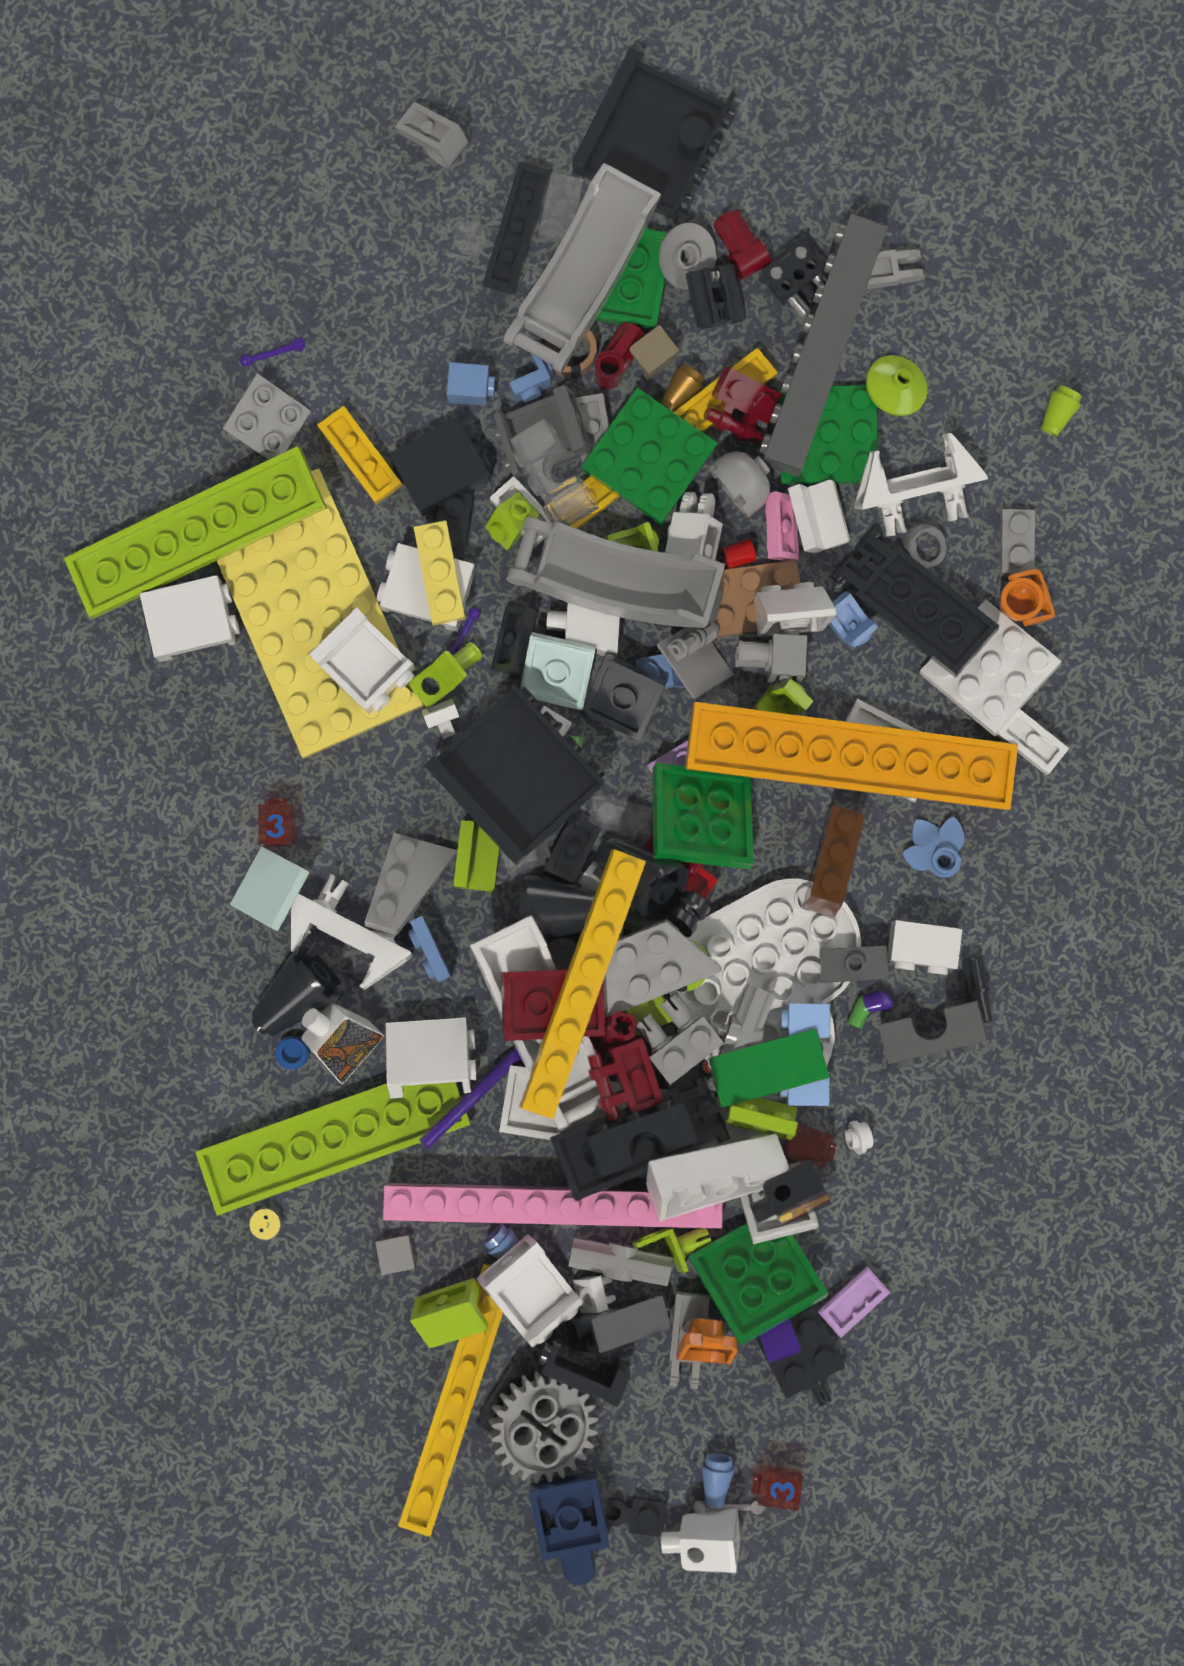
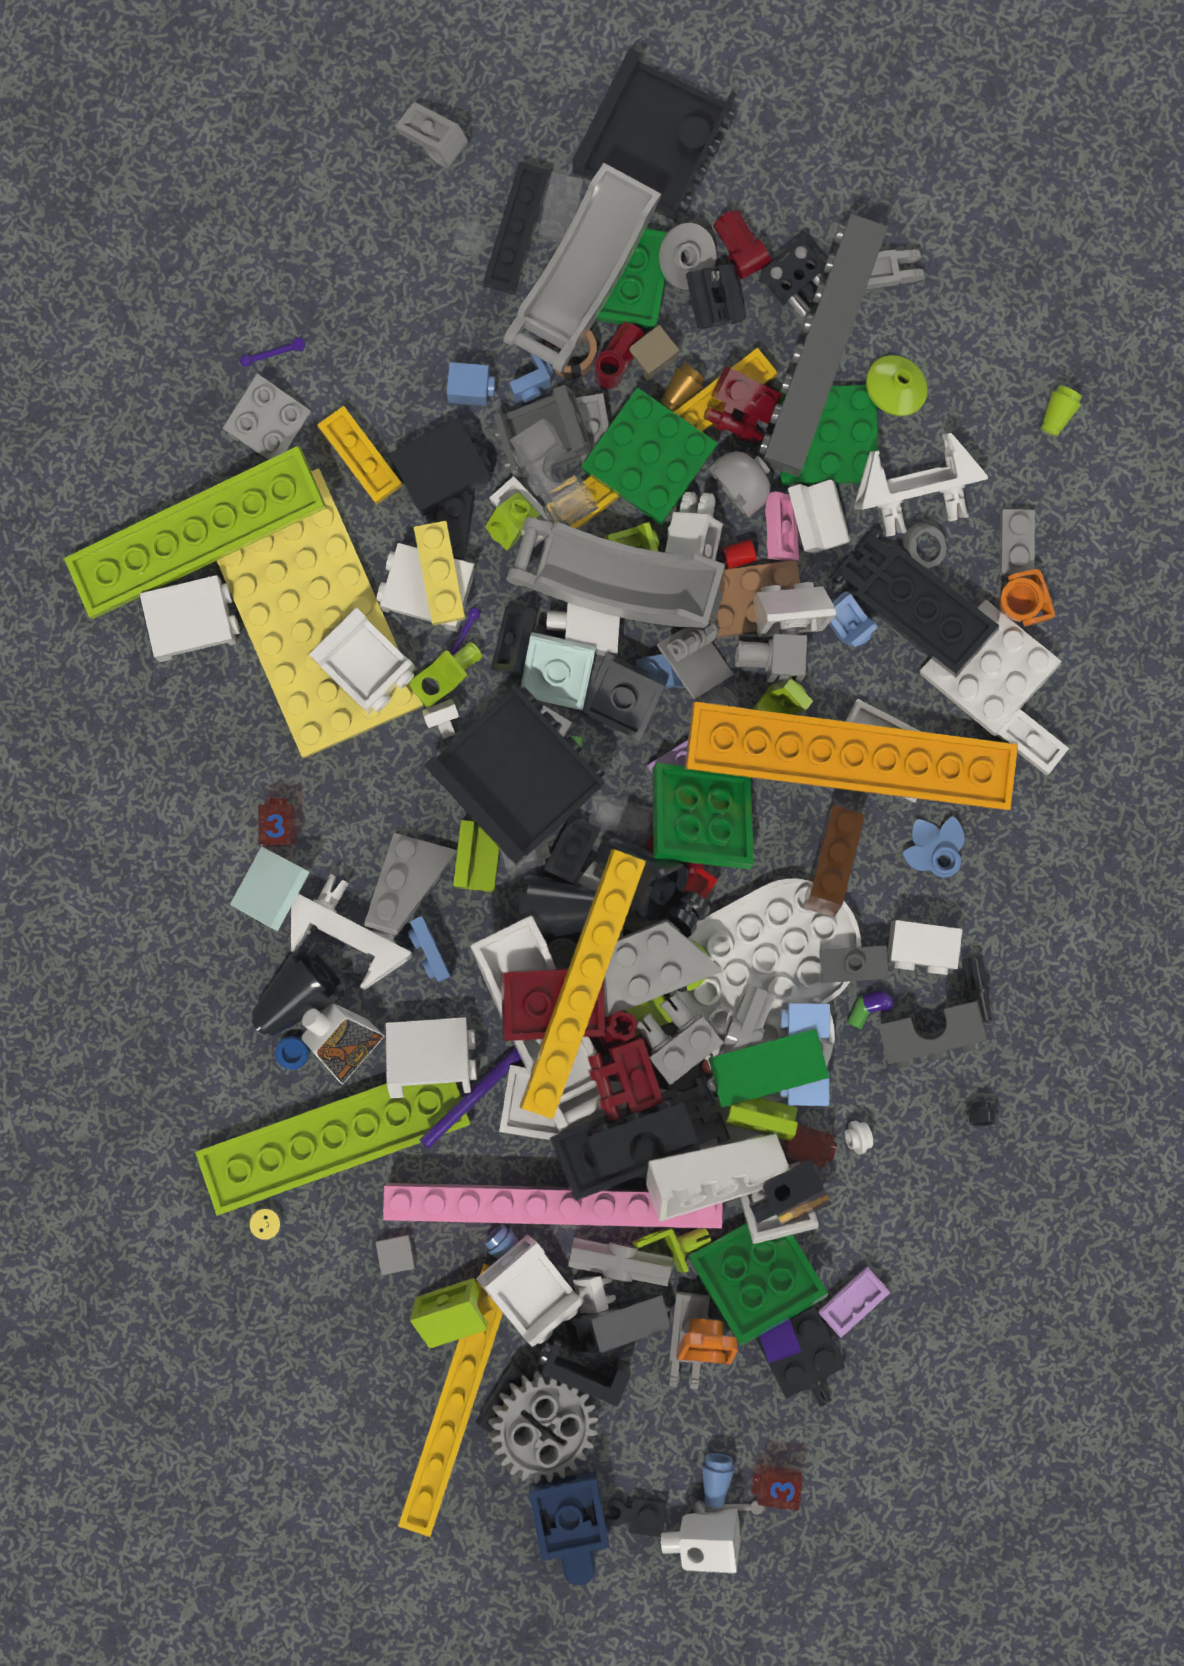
none -> black plate [965,1102,999,1126]

